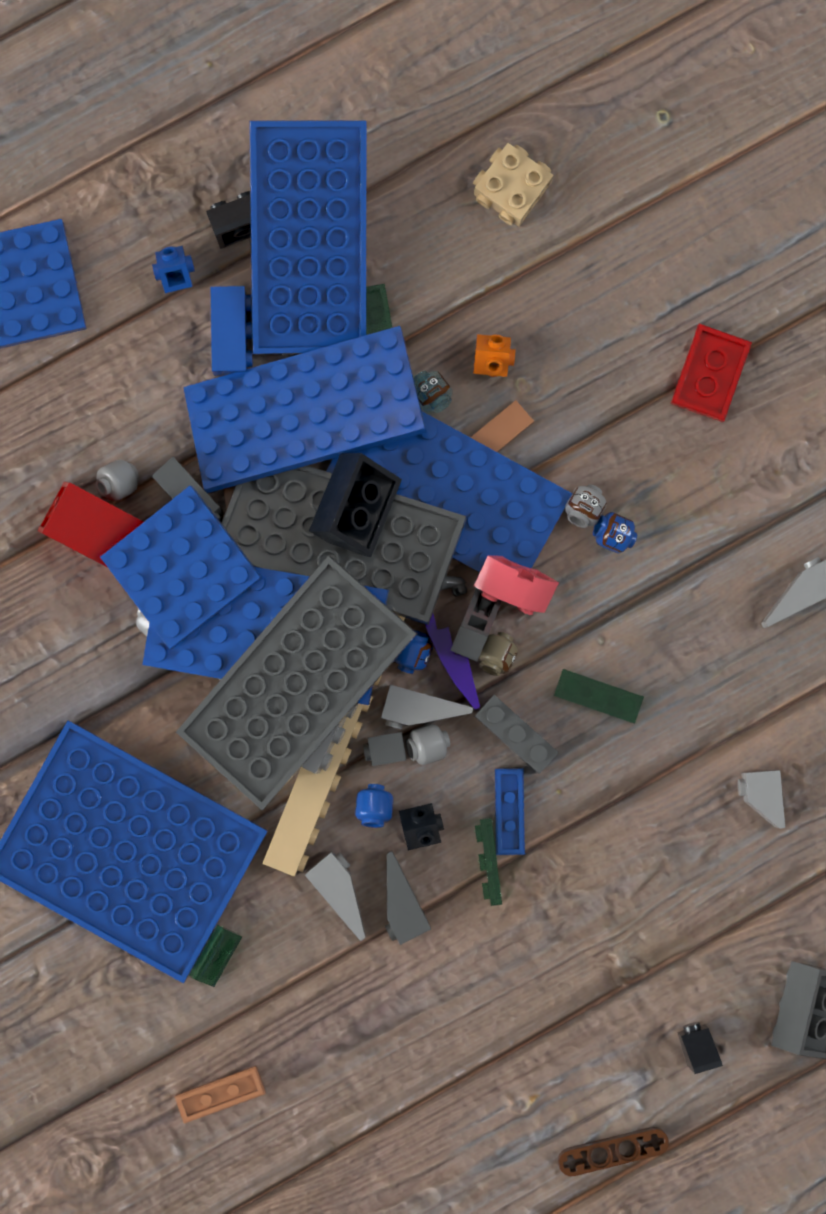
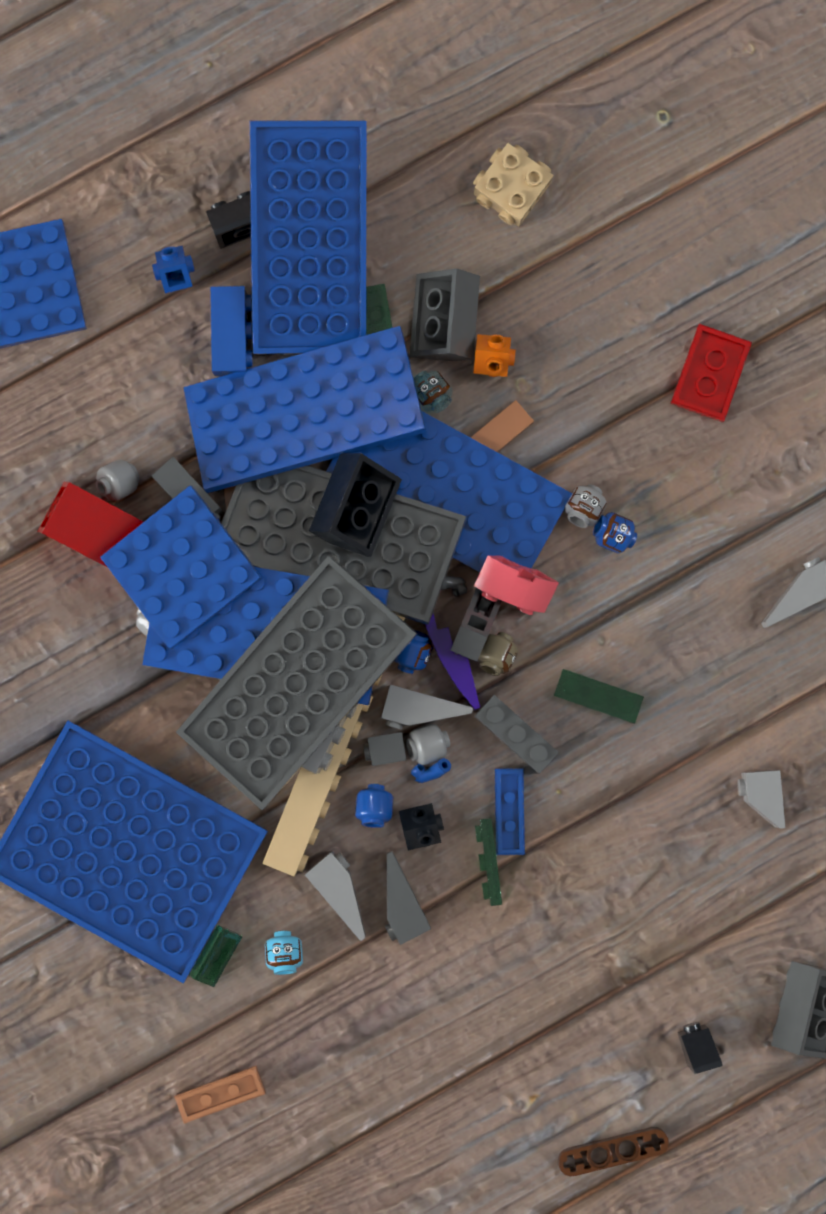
none -> medium azure head [265,931,303,975]
none -> dark grey slope [409,268,480,361]
none -> blue arm [411,758,451,783]

